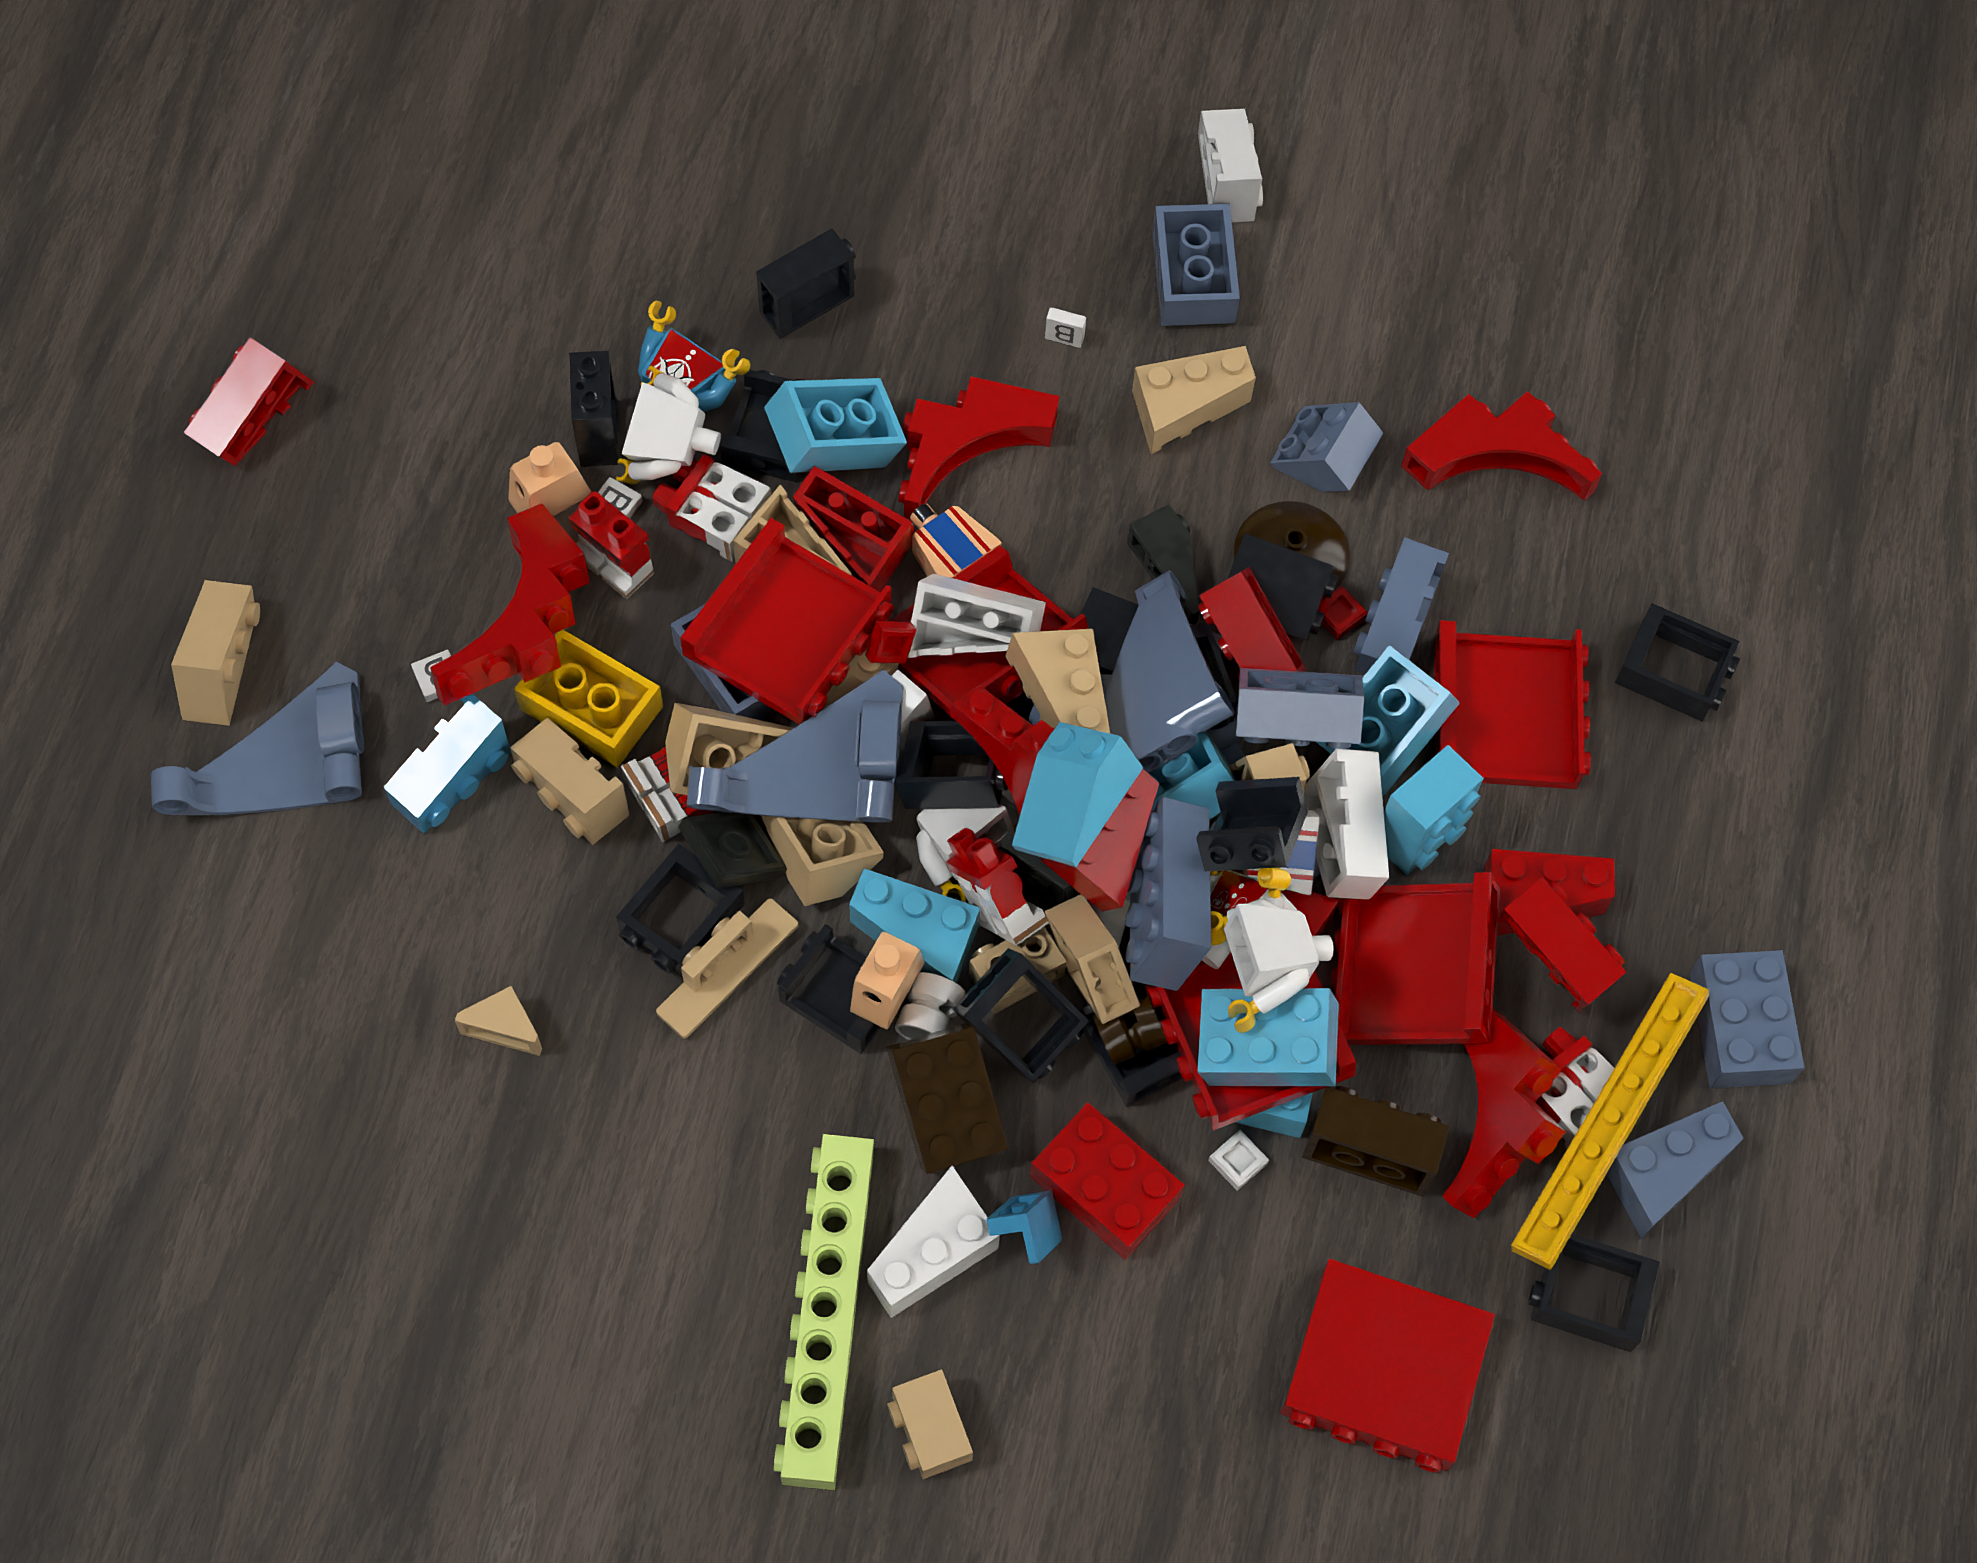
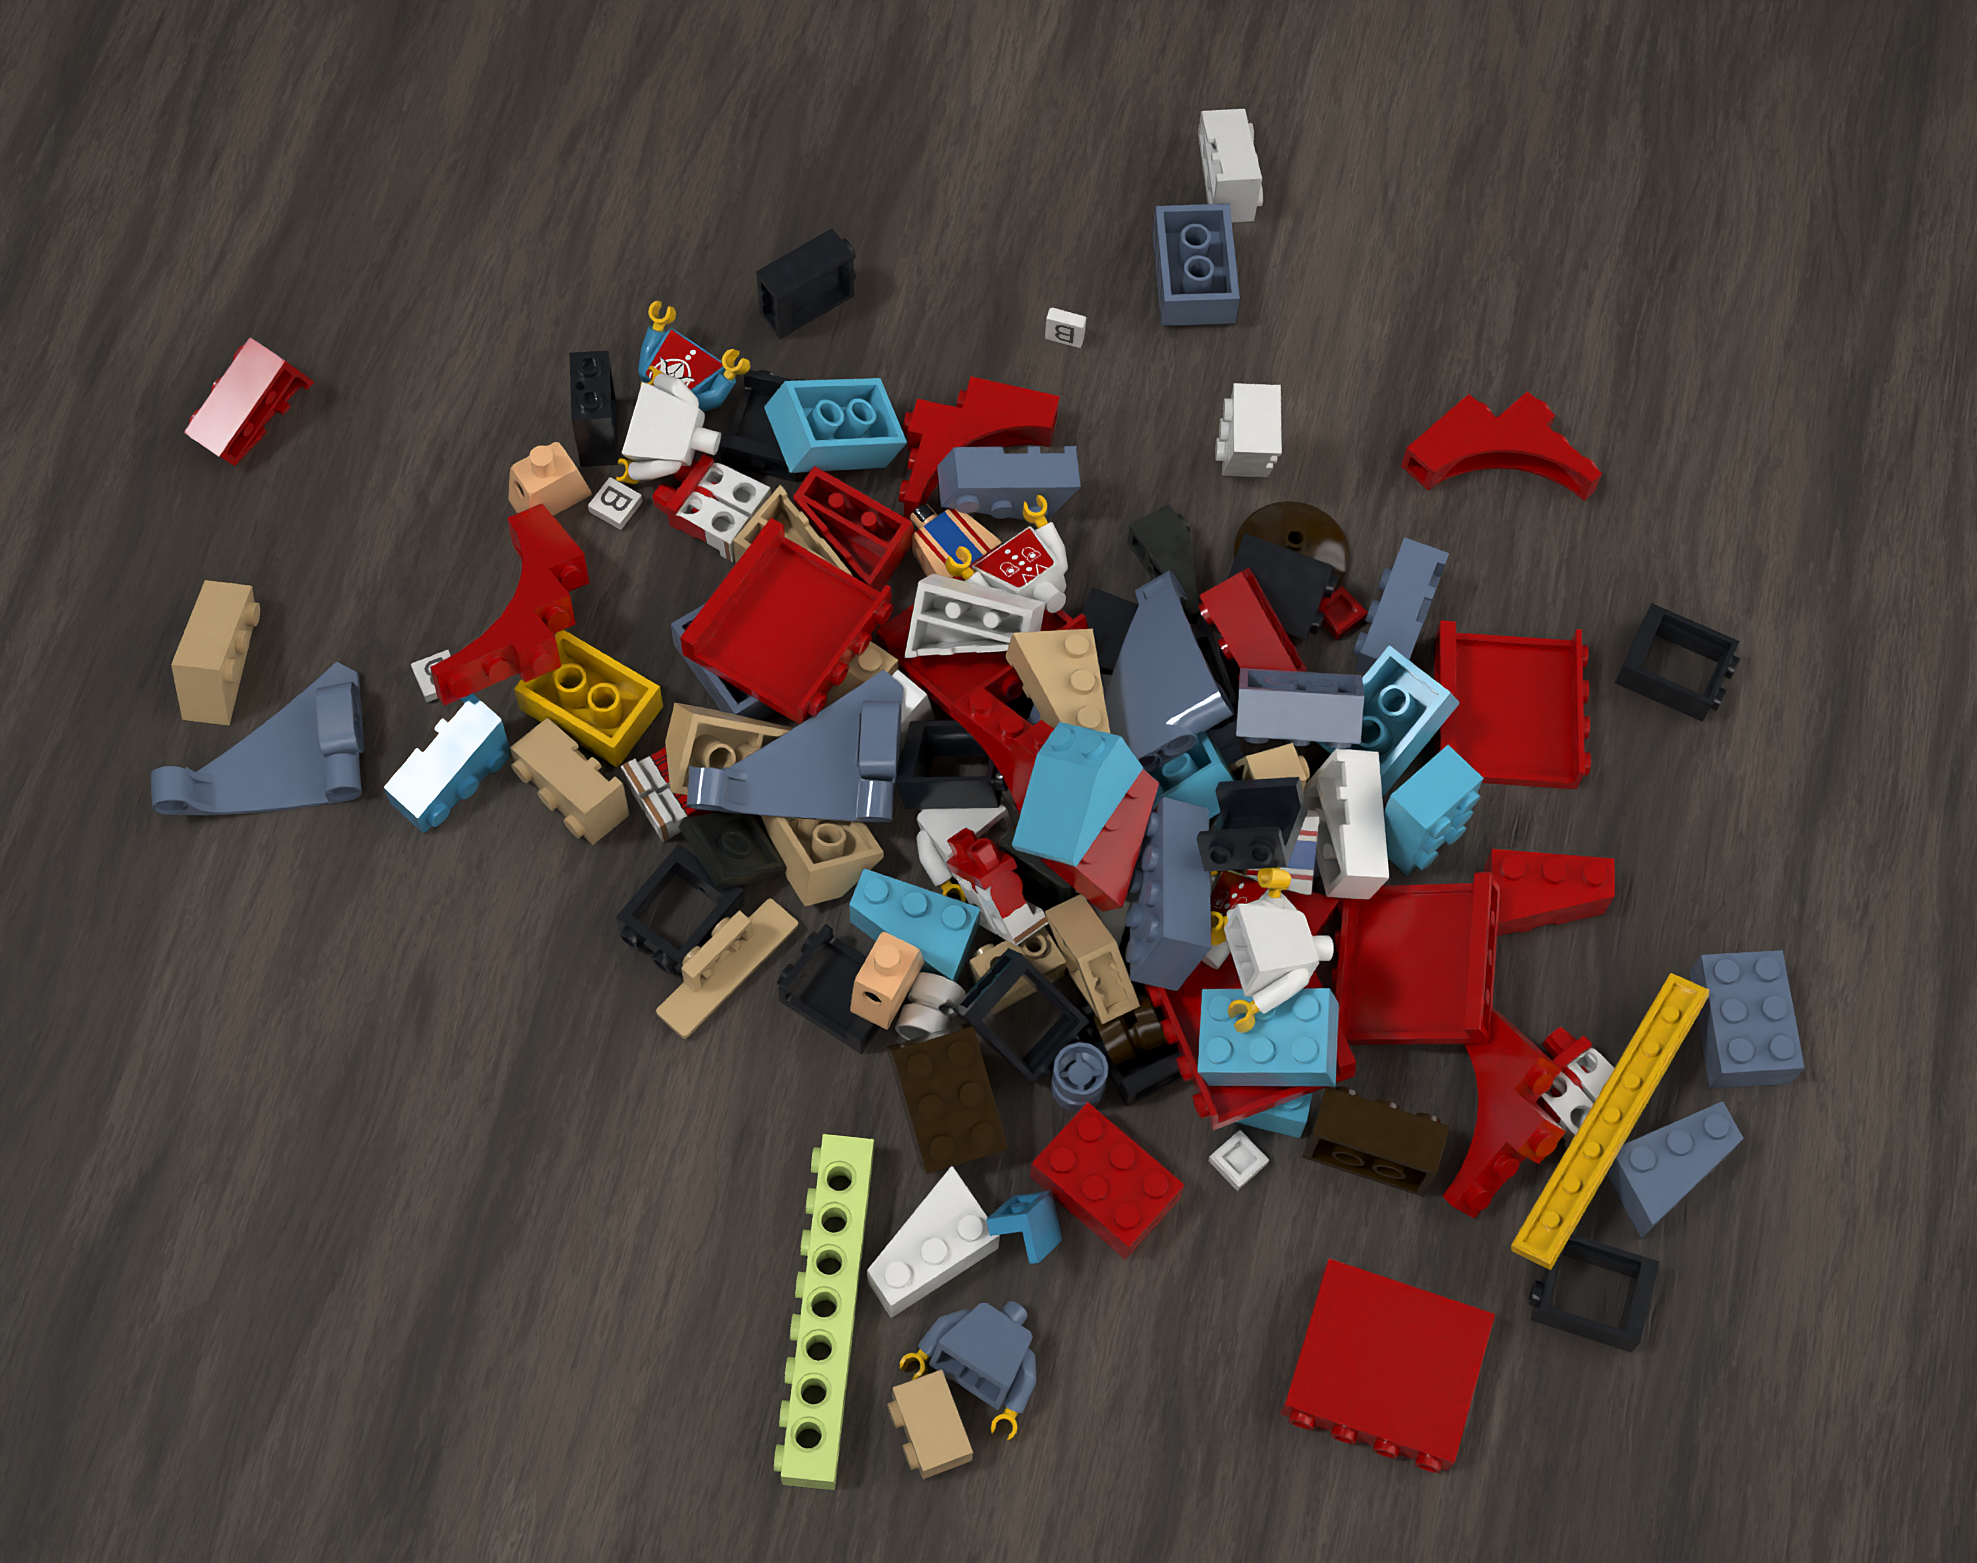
tan slope [455,986,542,1056] -> none
red hips [569,491,654,599] -> none
red tile [865,621,917,664] -> none
tan wedge [1132,346,1256,455] -> none
sand blue slope [1270,402,1383,492] -> none
red wedge [1500,877,1626,1014] -> none
none -> sand blue torso [900,1301,1037,1441]
none -> sand blue wedge [937,446,1081,524]
none -> torso [945,495,1068,613]
none -> sand blue wheel [1051,1042,1108,1112]
none -> white wedge [1215,383,1282,477]

